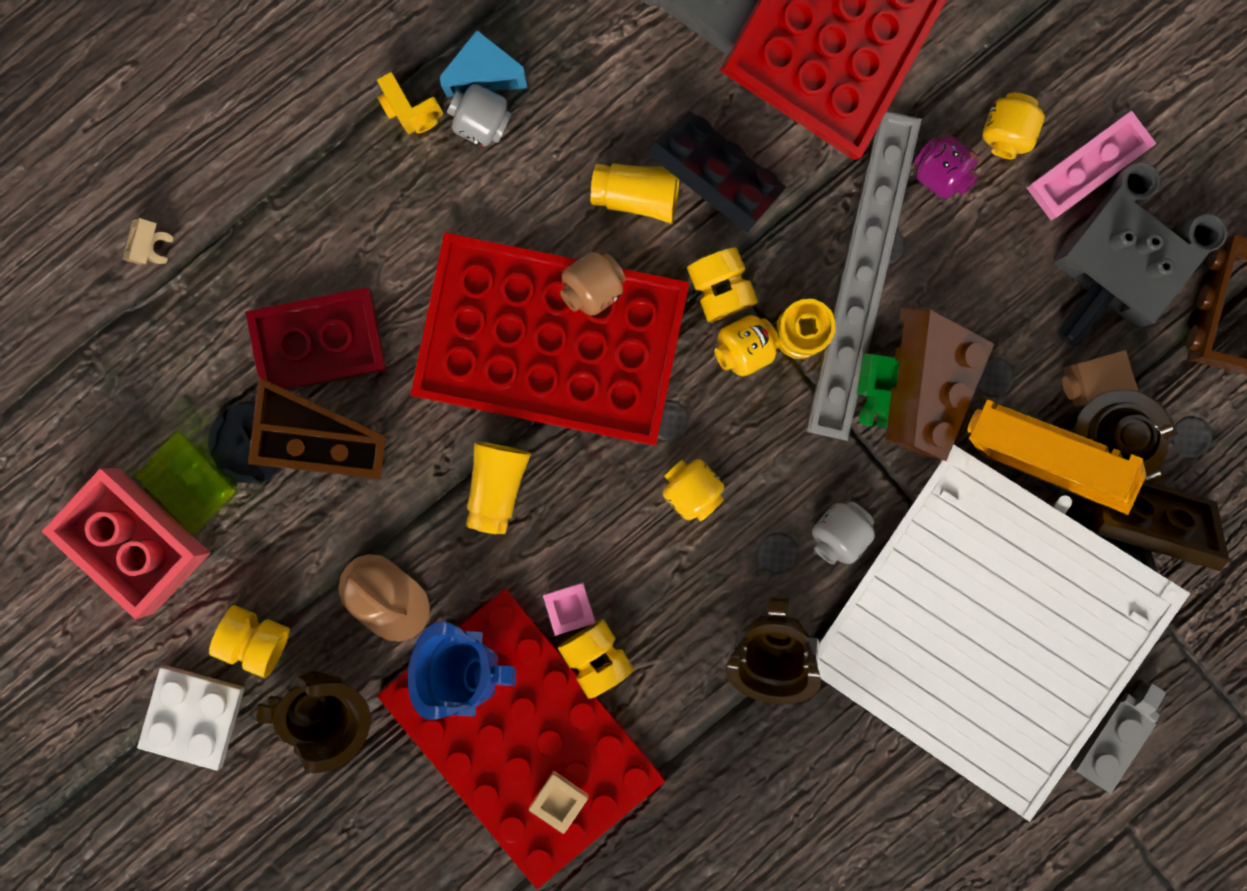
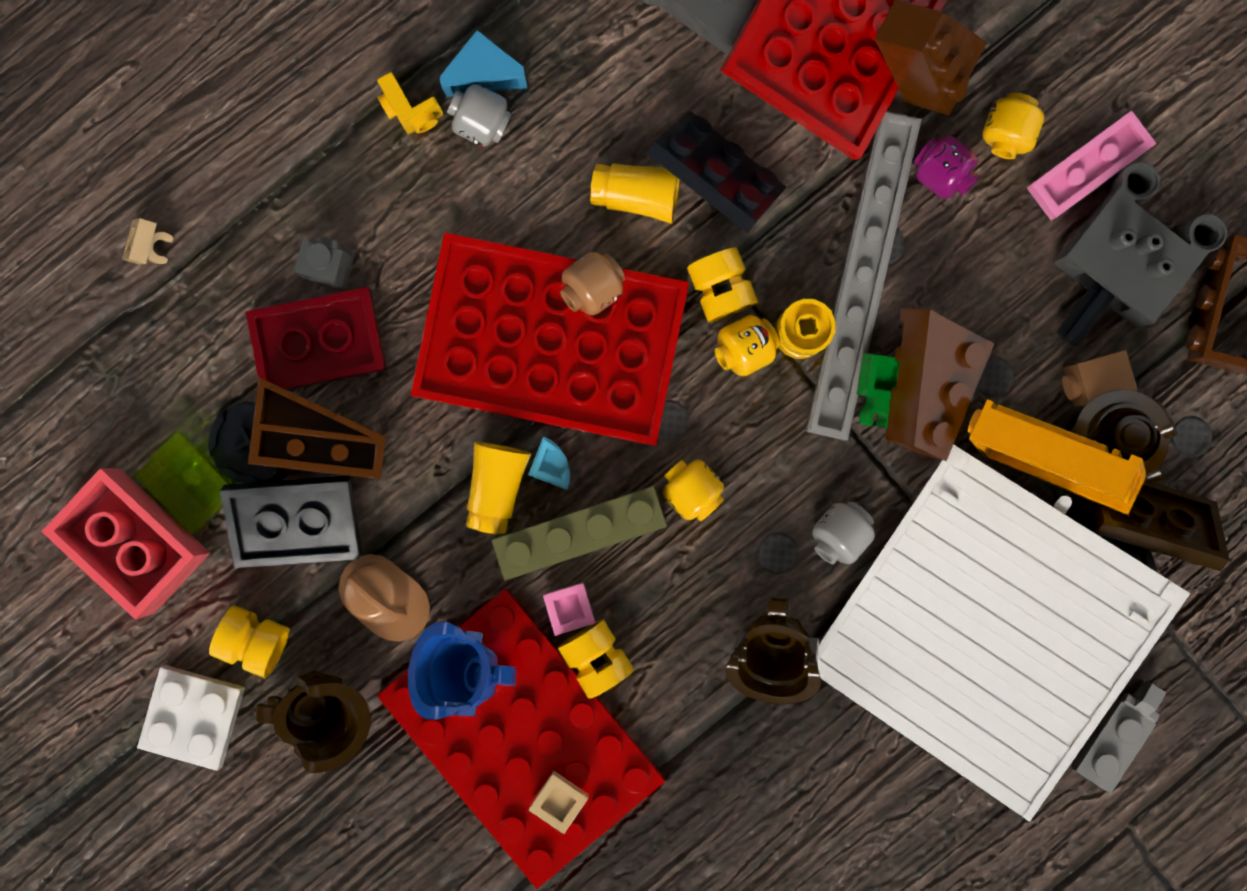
none -> black plate [220,476,362,568]
none -> dark grey brick [293,236,356,290]
none -> olive brick [491,486,667,581]
none -> medium azure tile [528,436,570,490]
none -> reddish brown wedge [875,0,987,115]

